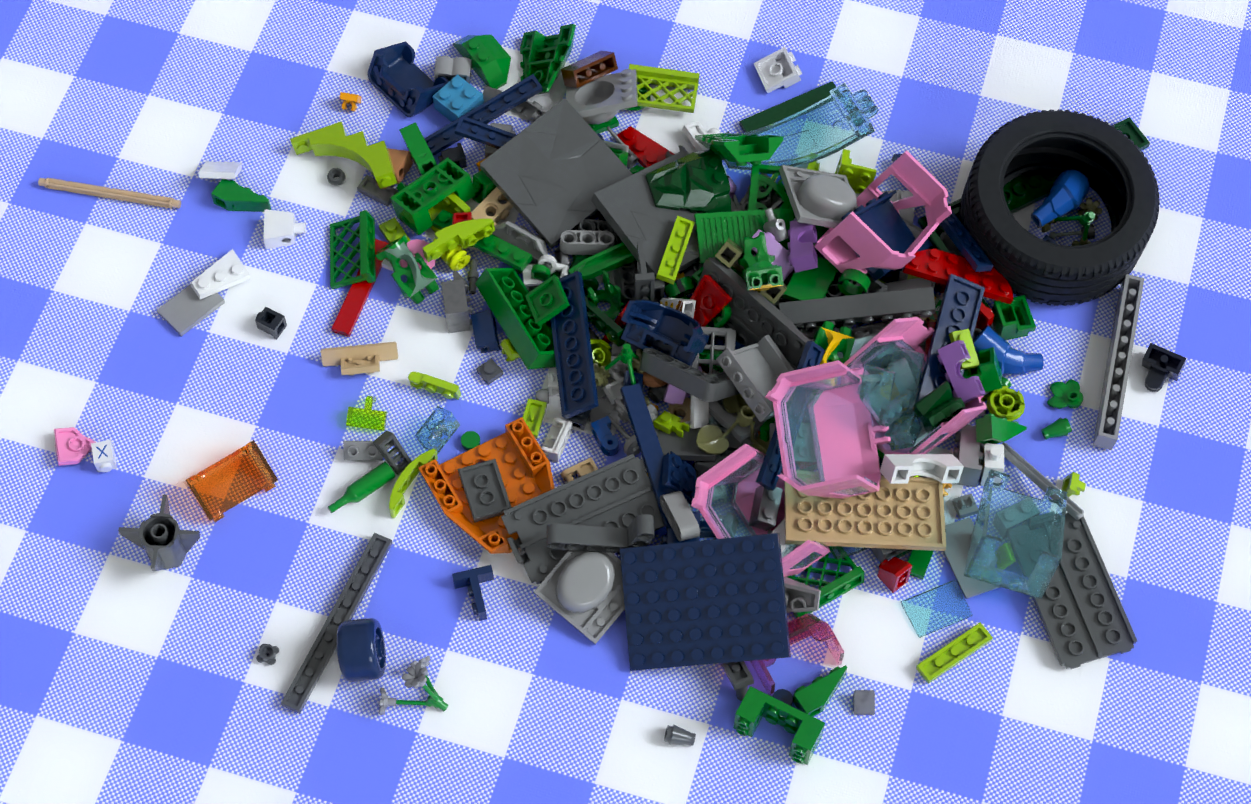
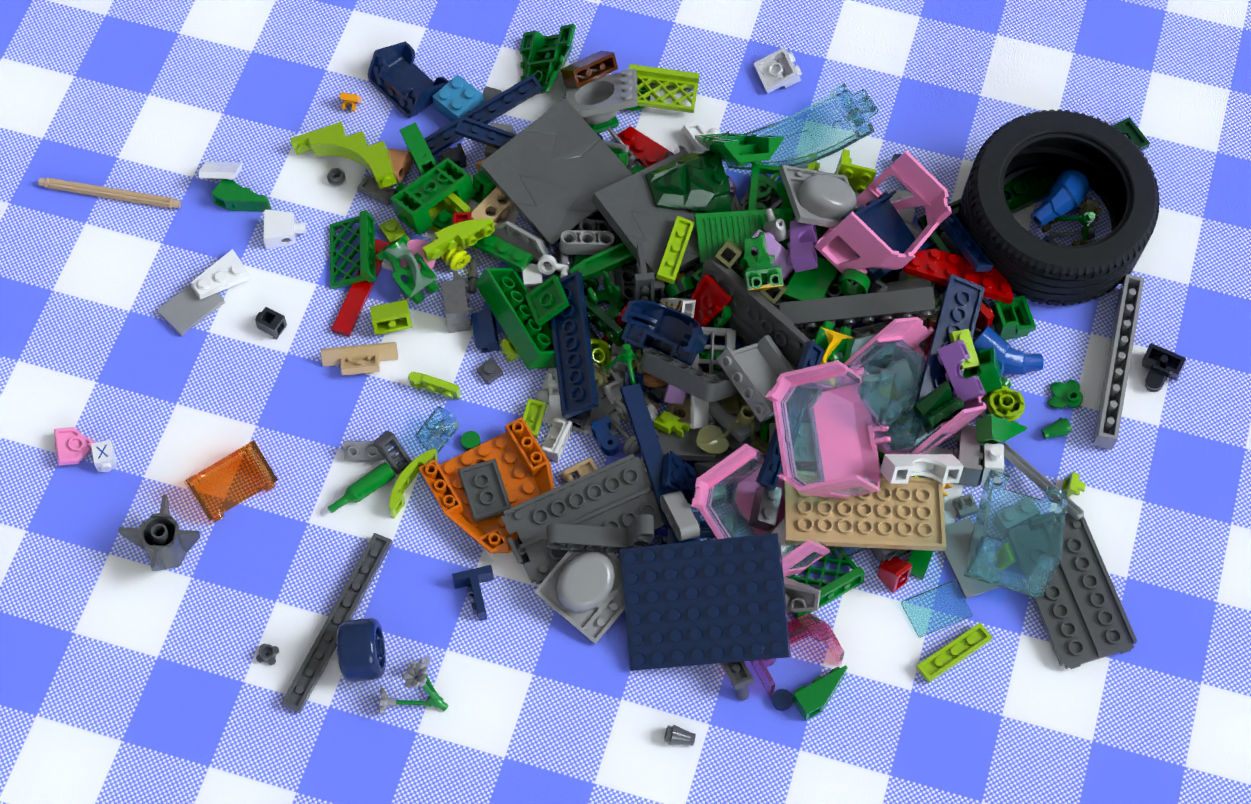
clear neon green plate [346,396,387,431] -> none
light grey brick [434,56,472,84] -> none
green wedge [453,34,511,89] -> none
light grey hinge [514,100,545,121] -> none
green tile [531,264,551,281] -> none
green plate [733,686,825,765] -> none
dark green tile [739,81,841,135] -> none
flat silver slope [853,690,875,715] -> none
none -> lime brick [370,300,413,335]

